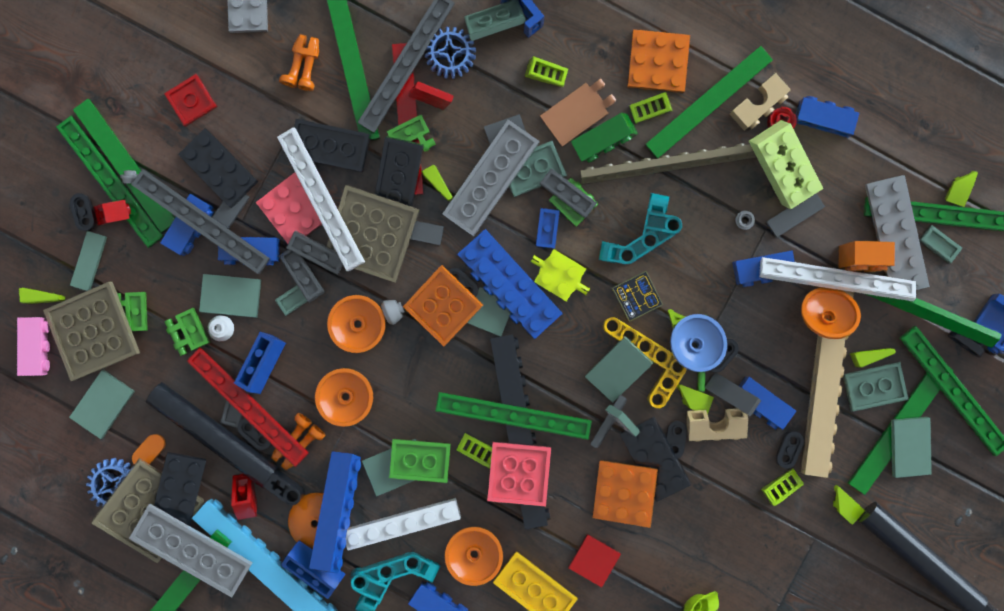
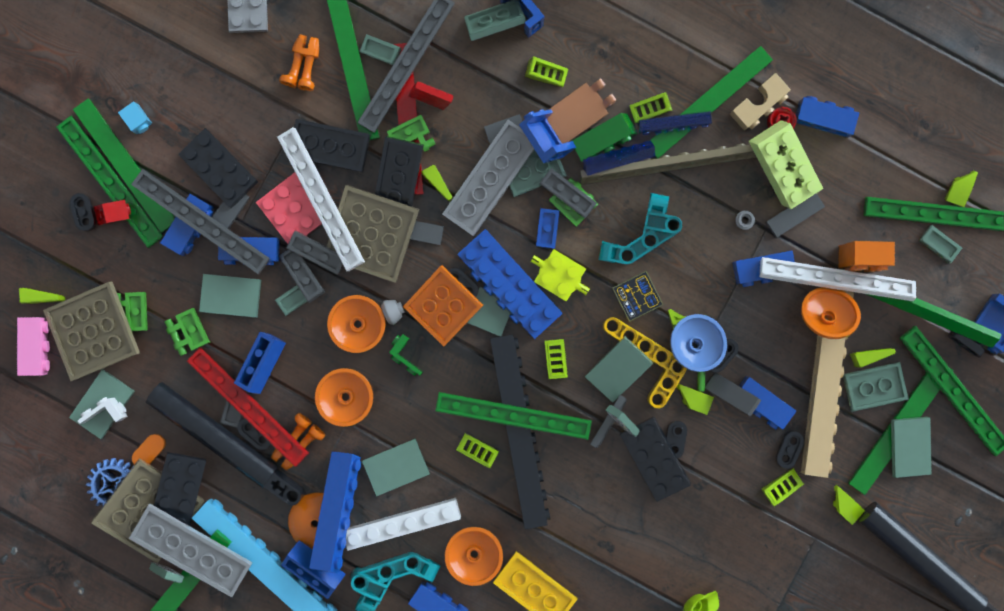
sand green tile [70,231,107,291] -> none
light grey plate [120,170,138,183] -> none
red tile [164,74,217,127] -> none
white cone [208,315,234,341] -> none
red slope [231,474,257,520] -> none
bright green plate [389,439,451,483] -> none
medium blue gear [425,27,476,79] -> none
coral plate [487,442,551,507] -> none
red tile [568,534,621,587] -> none
orange plate [593,460,658,528] -> none
orange plate [627,29,690,93] -> none
tan arch [686,409,748,442] -> none
light grey plate [865,175,930,290] -> none
none -> white bracket [77,397,128,424]
none -> medium azure brick [118,101,152,134]
none -> sand green tile [149,562,184,583]
none -> sand green tile [359,34,402,65]
none -> green bracket [389,334,423,376]
none -> blue panel [519,109,576,163]
none -> lime slope [545,339,568,379]
none -> clear blue piece [583,141,655,175]
none -> clear blue piece [638,111,712,135]

